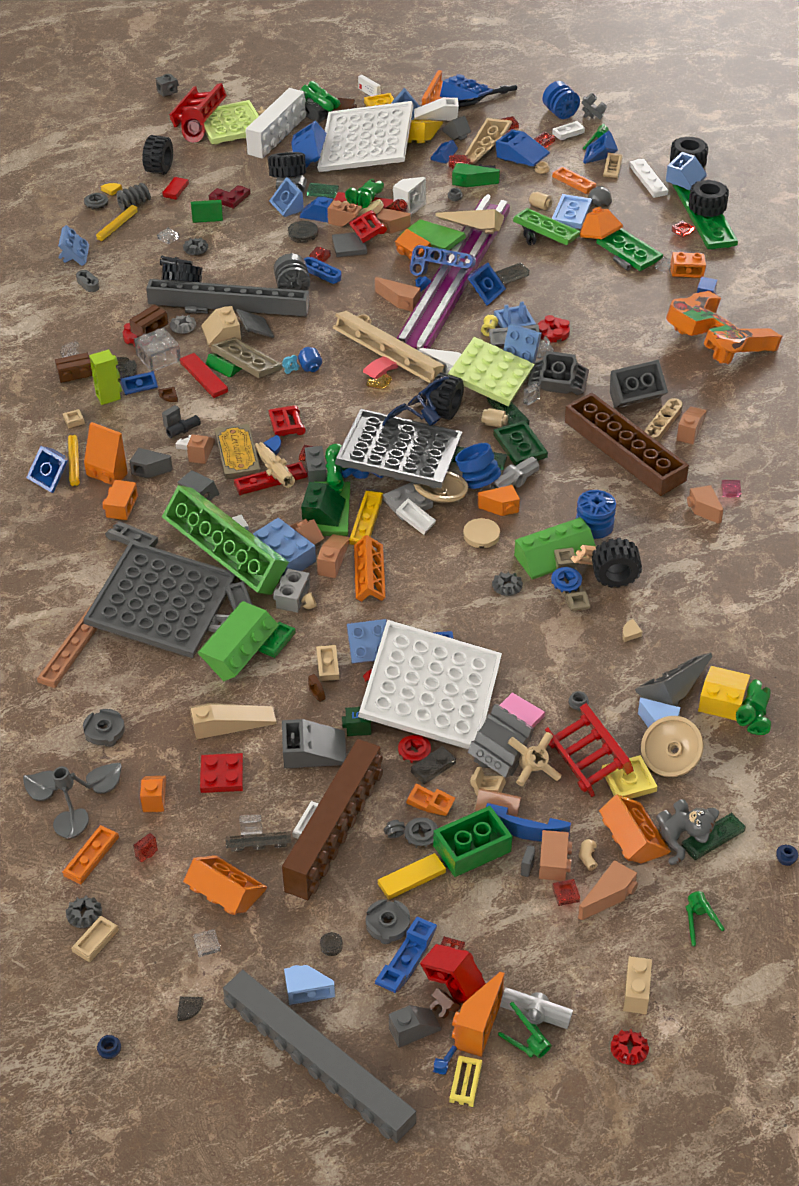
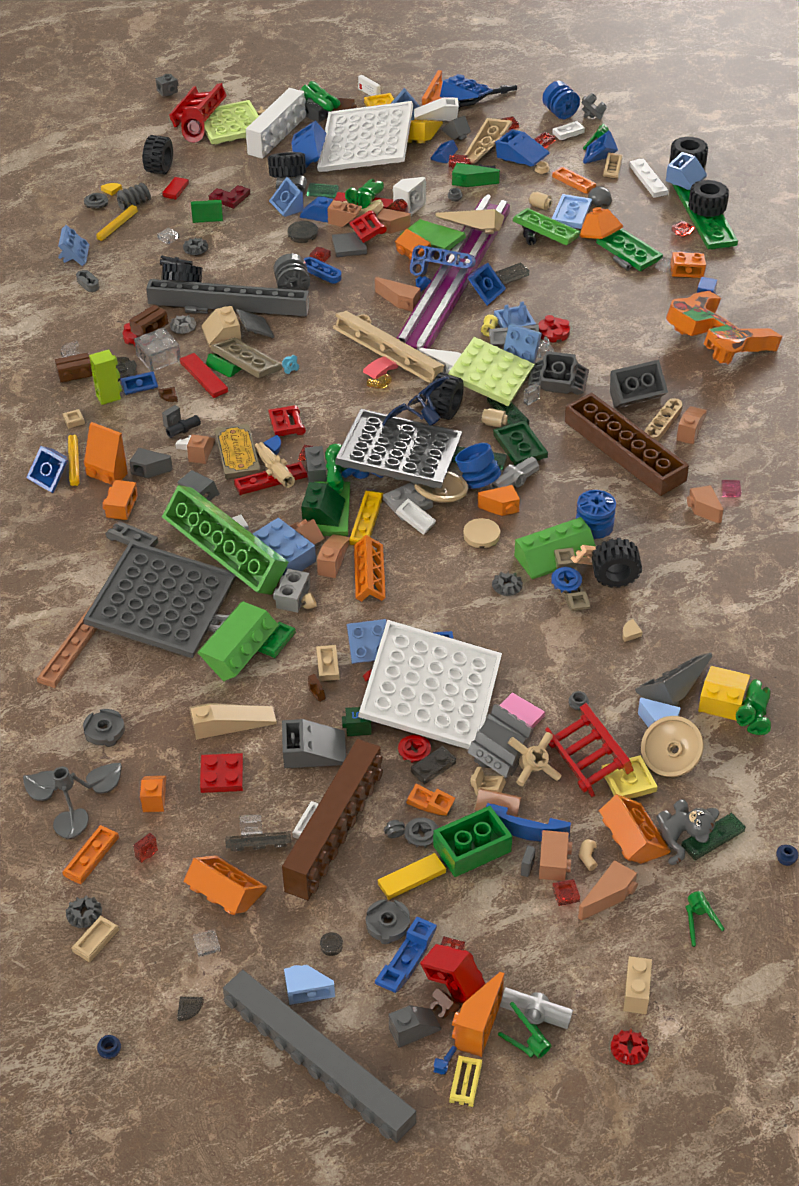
dark grey tile [225,581,252,611] -> none
blue head [298,347,322,372] -> none

